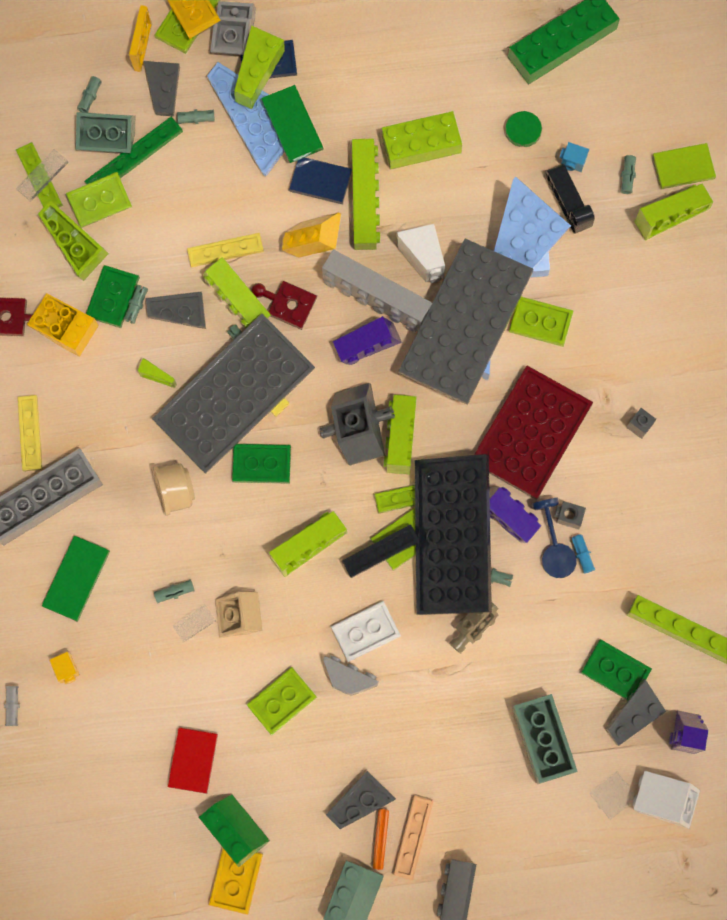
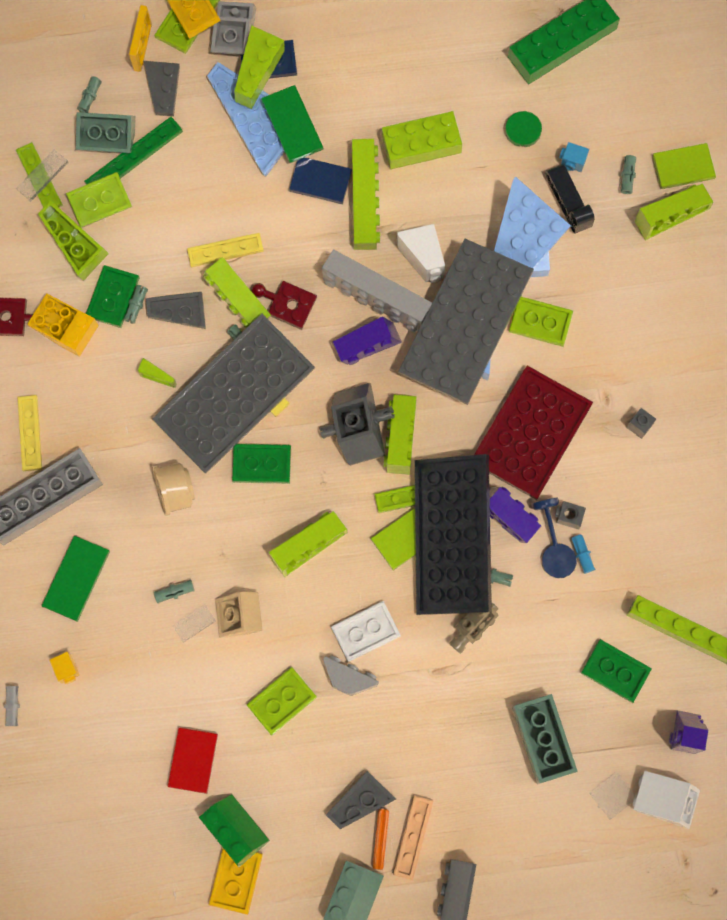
sand green pin [177,109,215,124] -> none
yellow slope [282,212,341,258] -> none
black plate [342,524,420,578] -> none
dark grey wing [606,678,666,746] -> none

